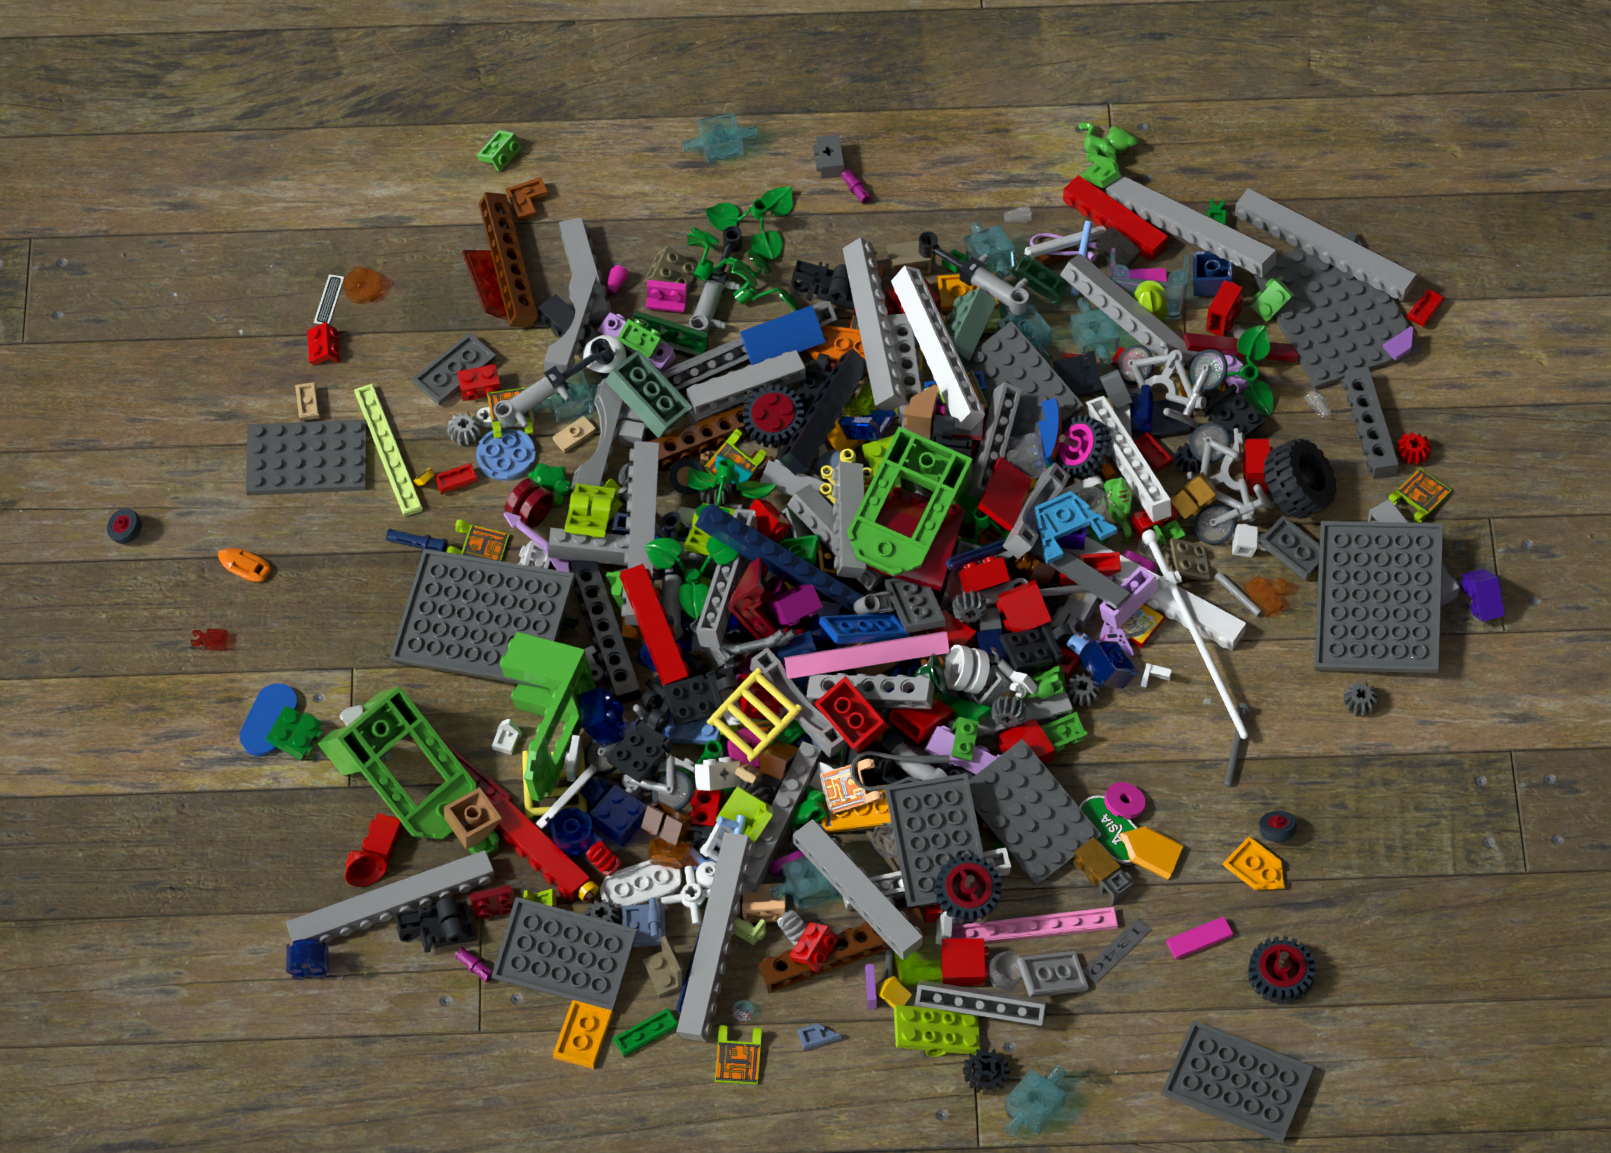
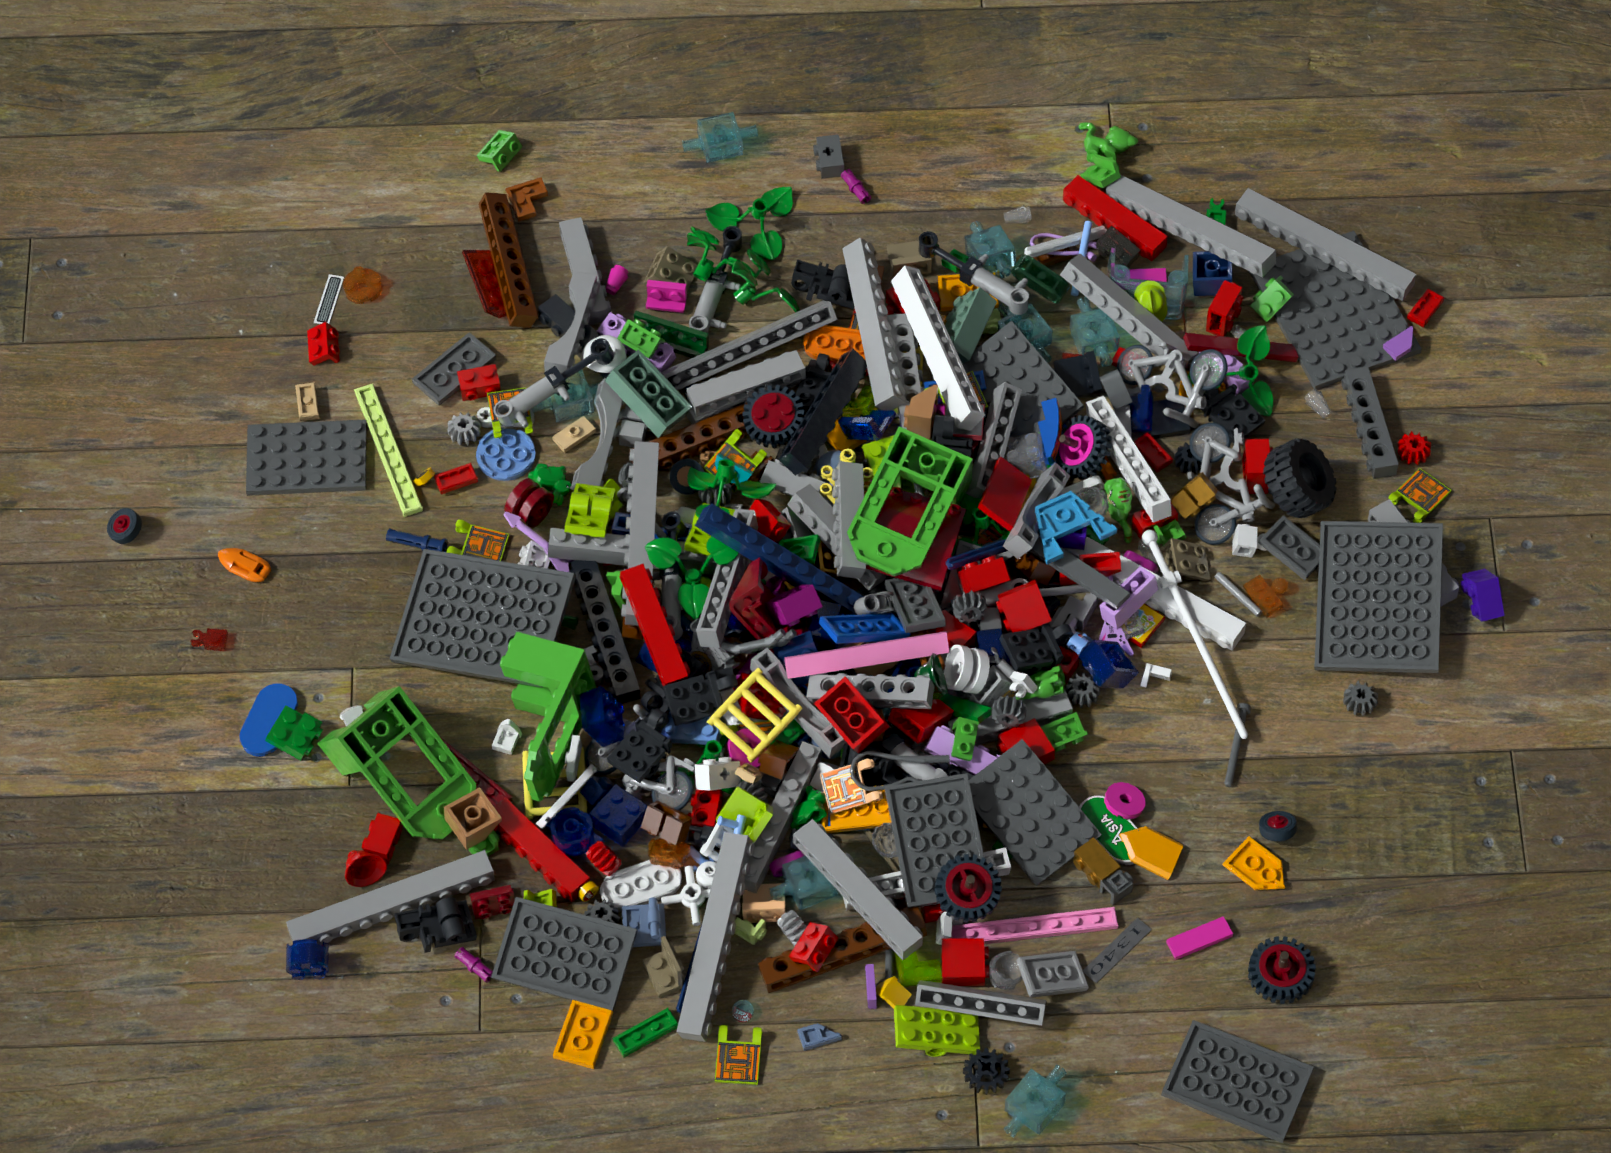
blue tile [740,305,825,365] -> none

